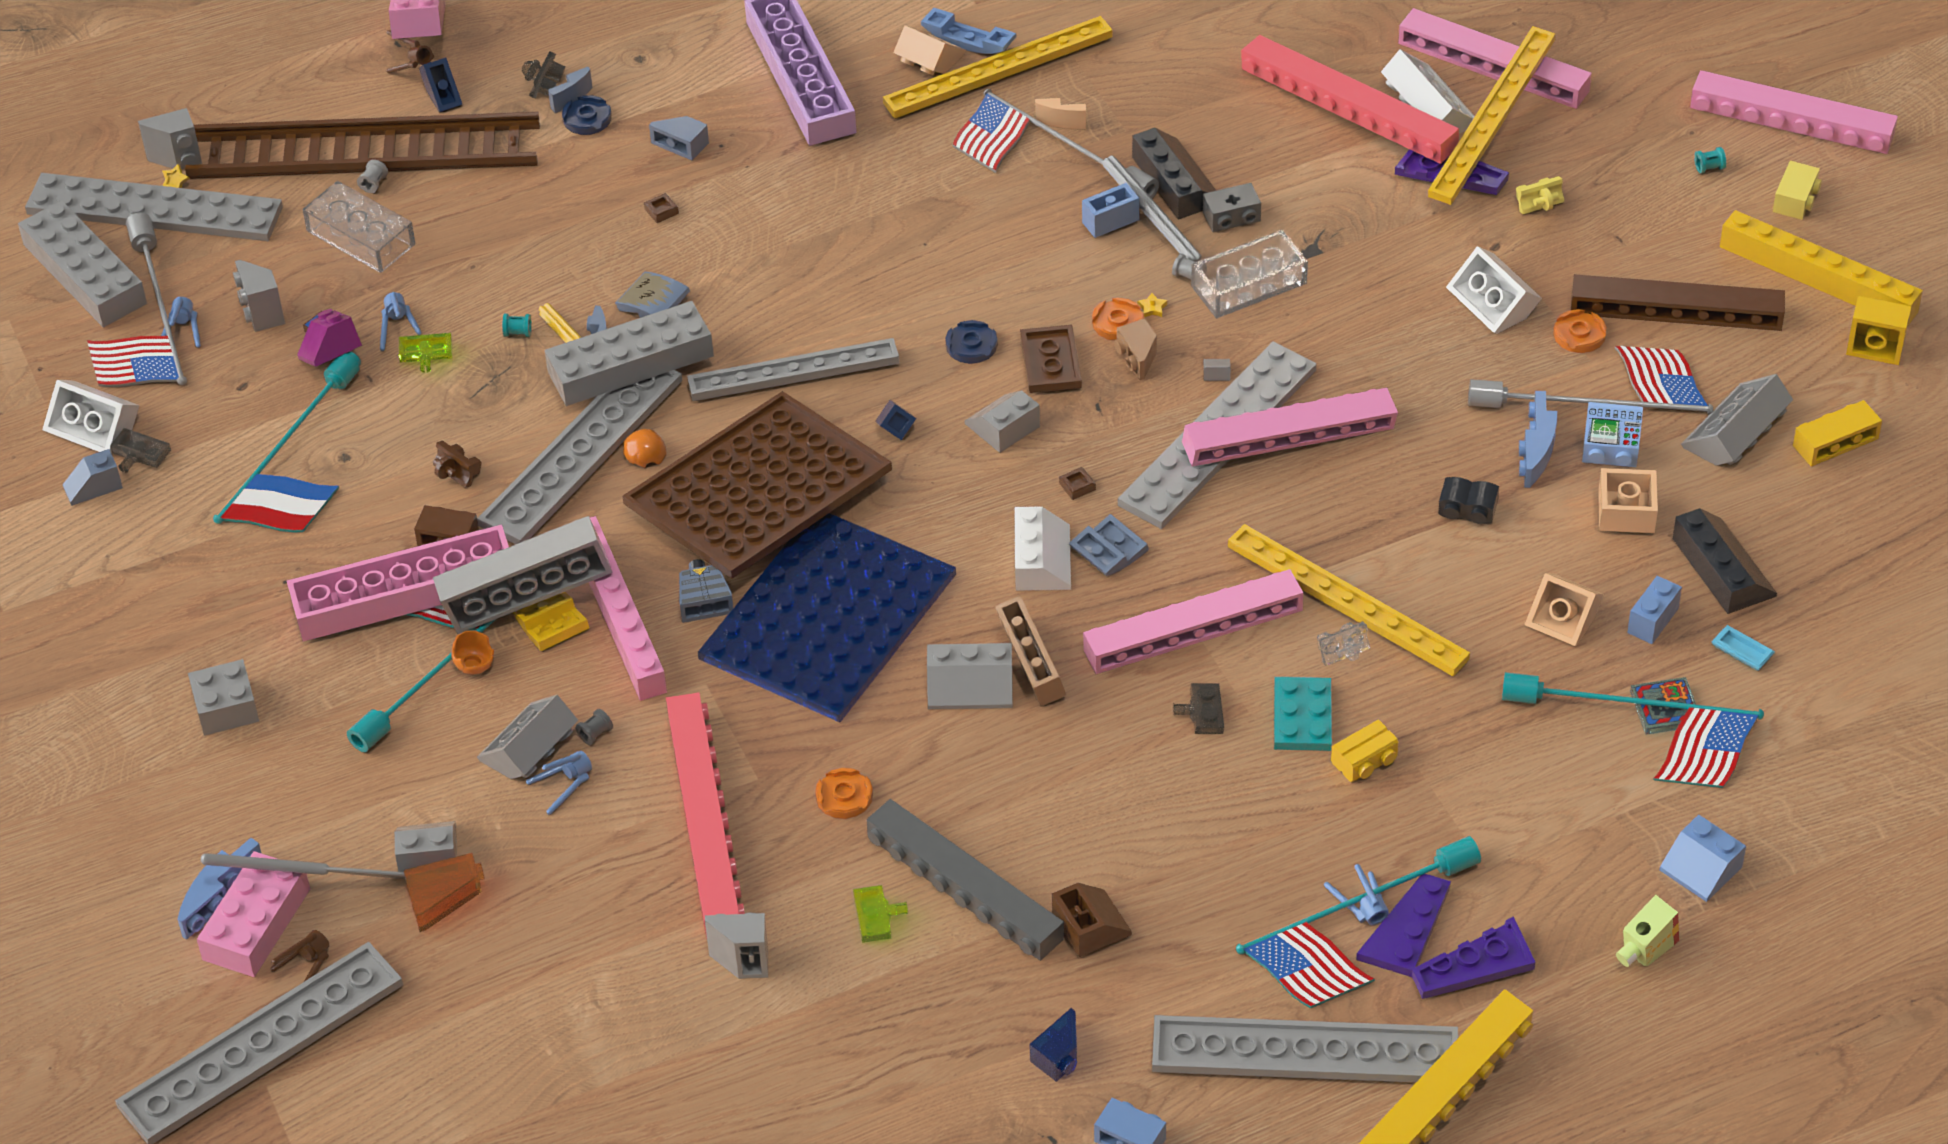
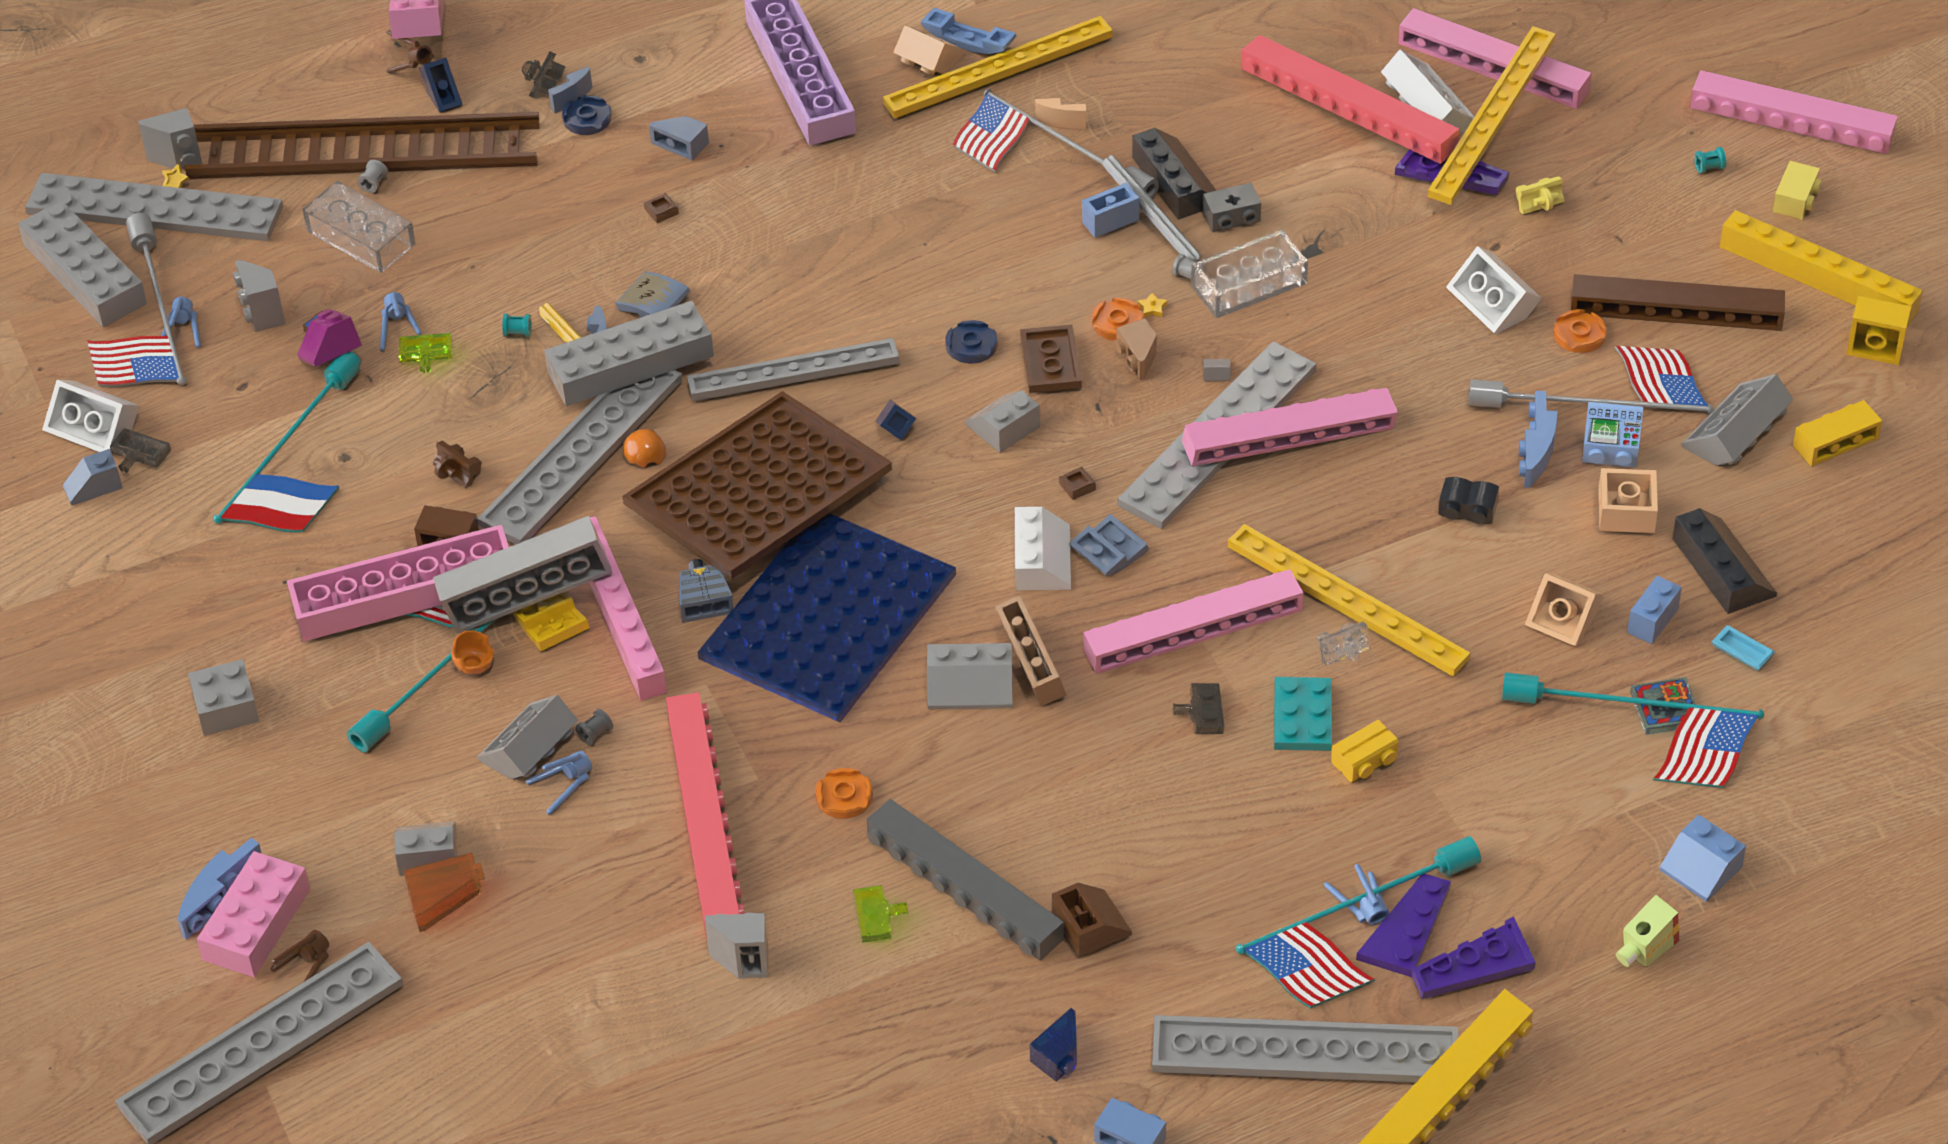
light grey piece [201,853,411,879] -> none

